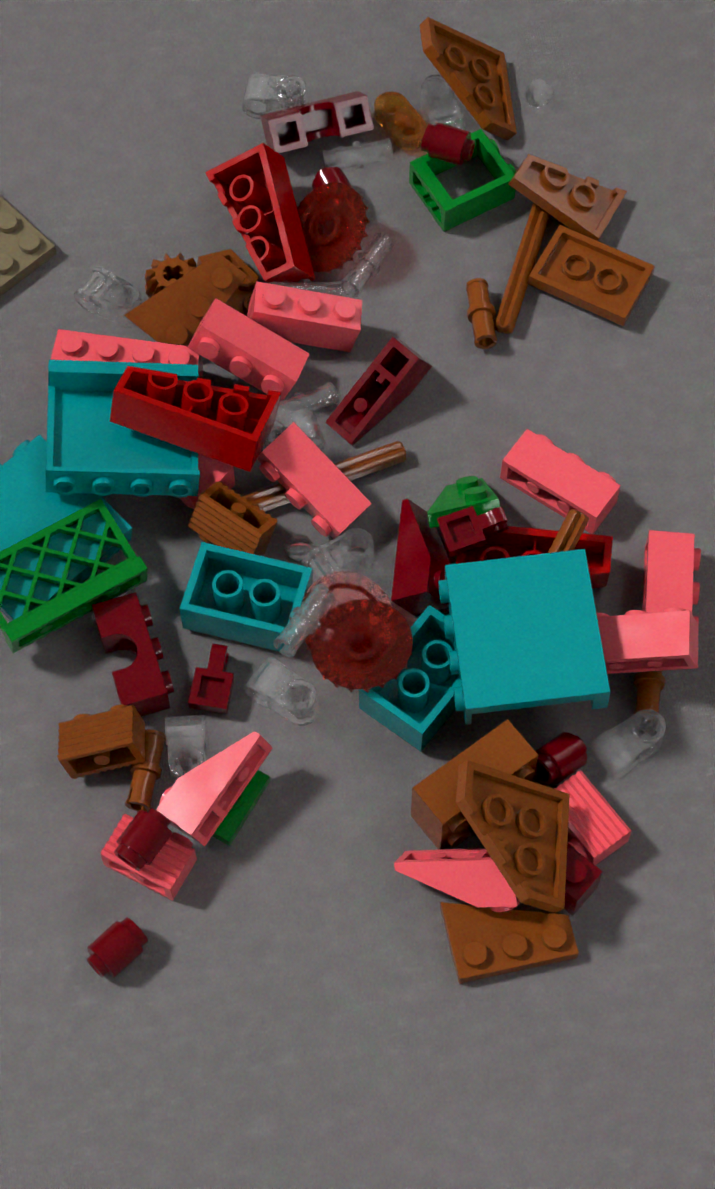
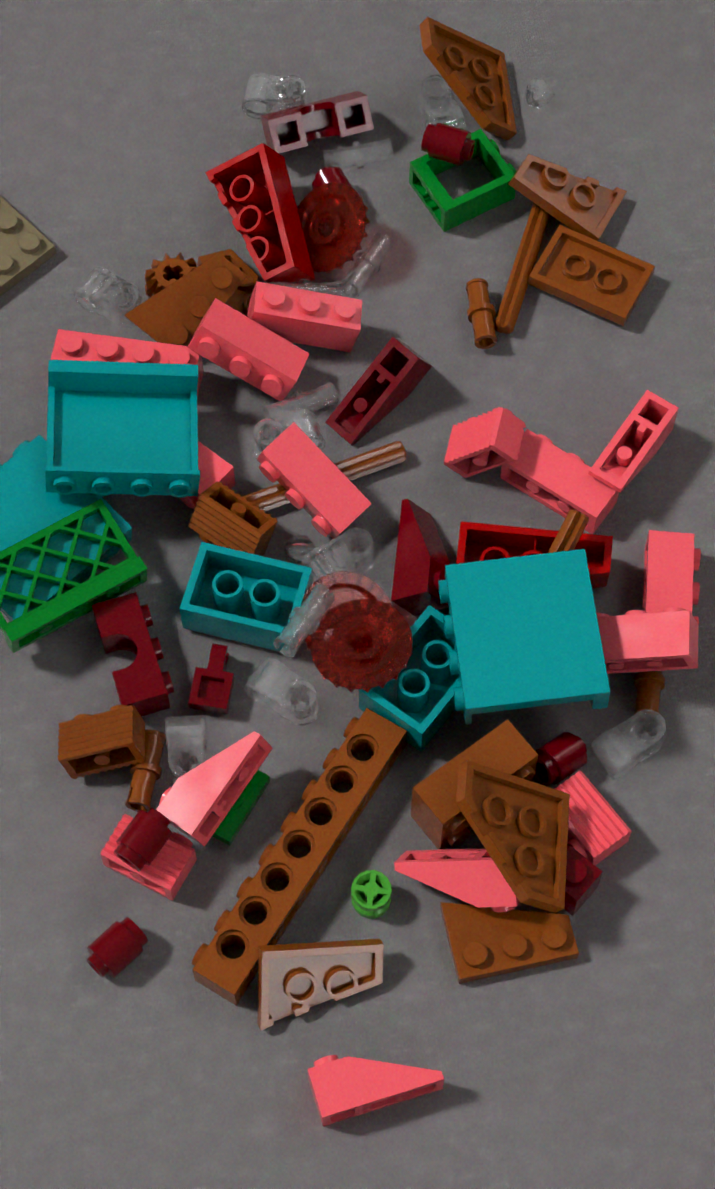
red wedge [110,366,281,472] -> none
clear orange plate [374,91,427,150] -> none
green wing [427,476,500,528] -> none
dark red plate [437,506,509,557] -> none
none -> dark orange brick [191,708,407,1006]
none -> wing [257,939,384,1030]
none -> coral slope [307,1055,444,1127]
none -> bright green wheel [351,870,392,919]
none -> coral brick [444,407,526,478]
none -> coral slope [588,390,679,493]

